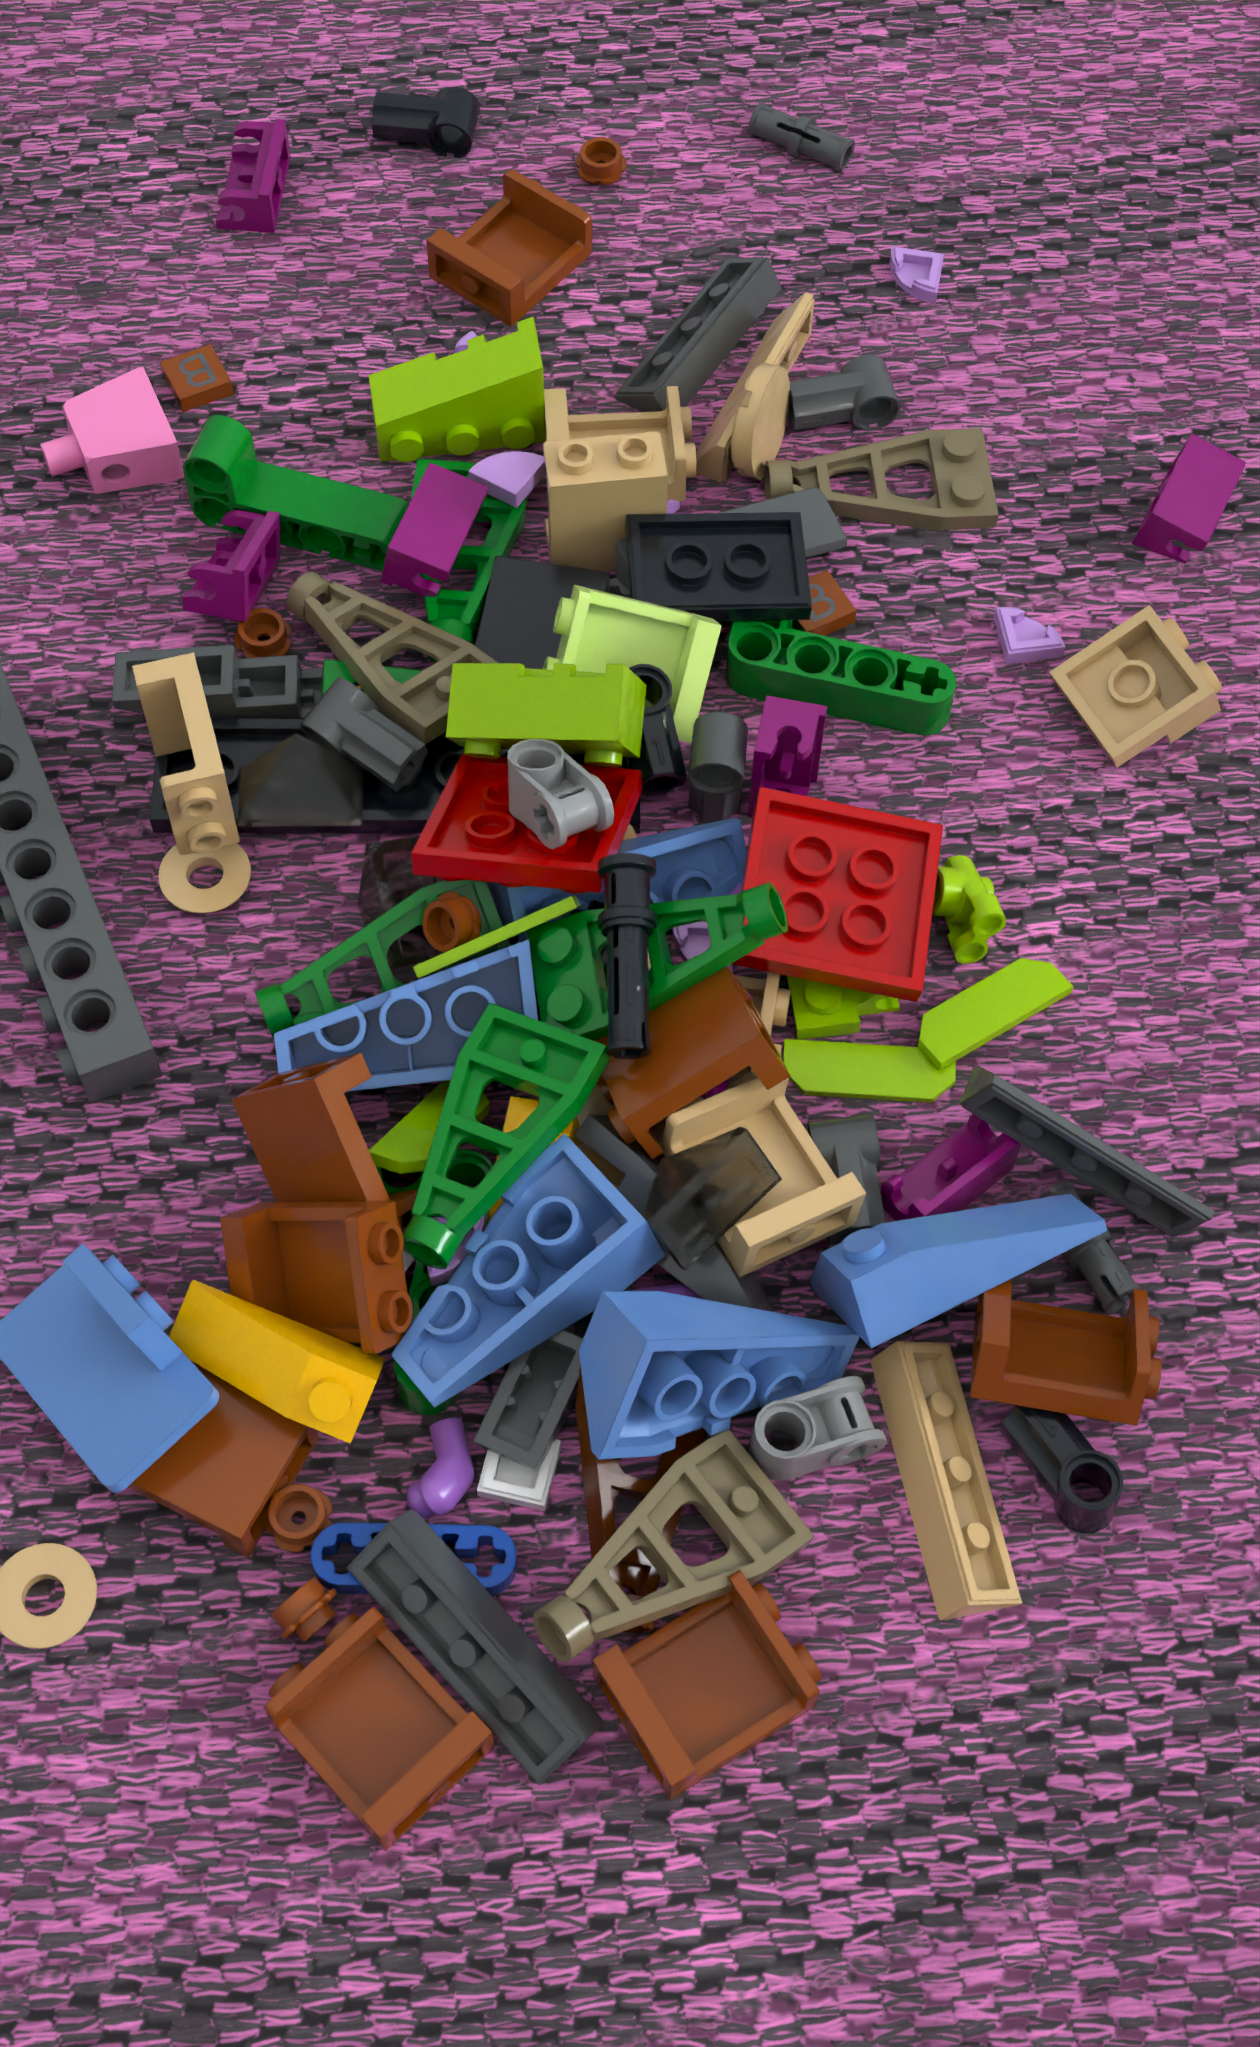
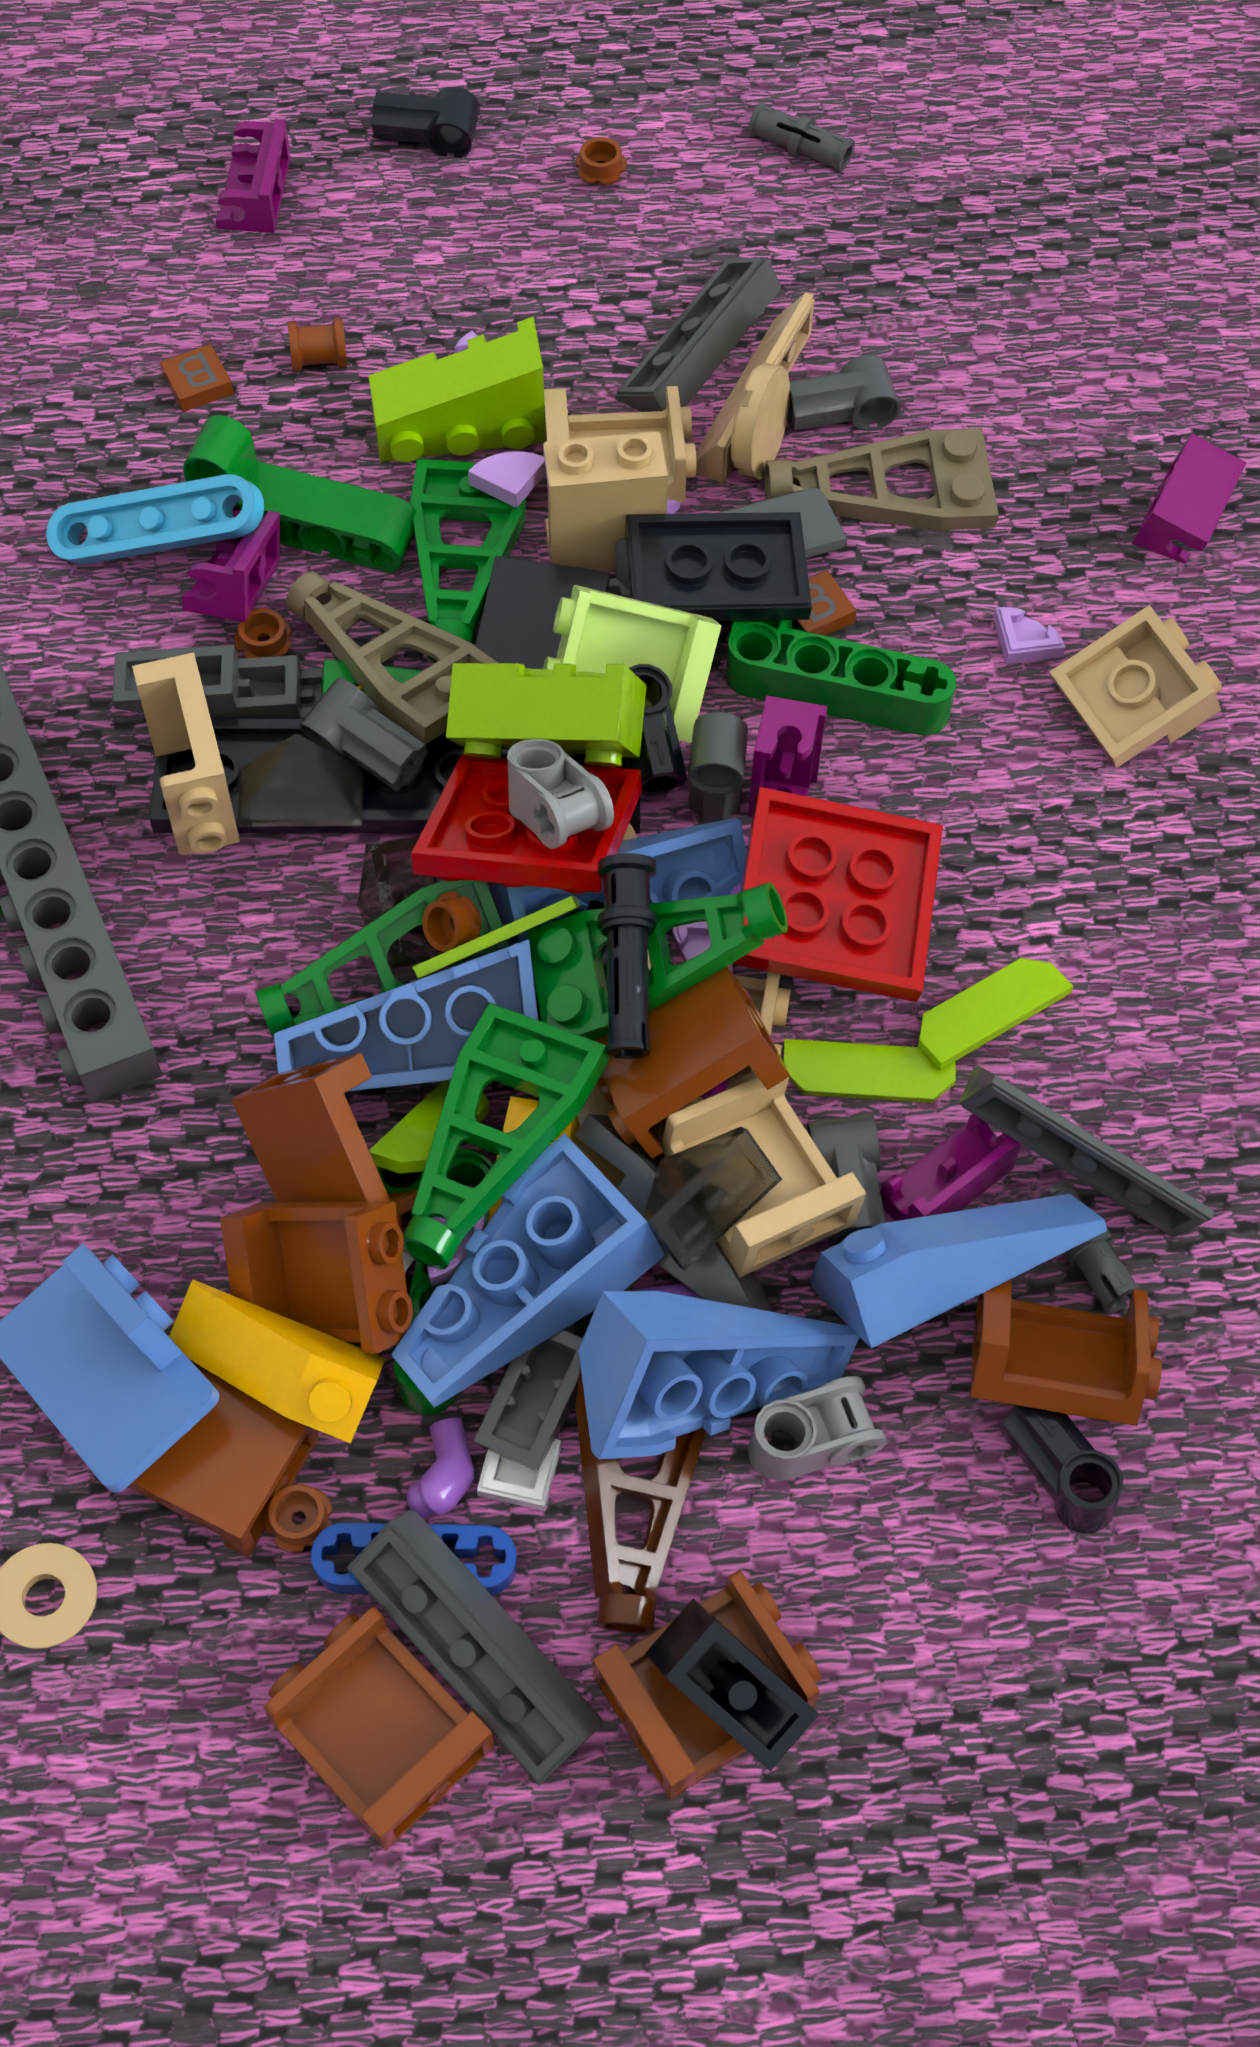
bright pink torso [40,367,184,494] -> none
tan piece [158,843,251,913] -> none
dark orange plate [271,1576,337,1642] -> none
magenta hinge [381,462,489,597] -> none
dark orange panel [426,169,592,327] -> none
dark tan plate [533,1429,815,1662] -> none
lime plate [786,976,900,1040] -> none
tan slope [871,1341,1022,1620] -> none
lavender tile [890,246,944,304] -> none
lime plate [932,855,1006,964] -> none
none -> medium azure plate [46,474,264,565]
none -> dark orange bush [287,317,347,372]
none -> black slope [645,1598,819,1771]

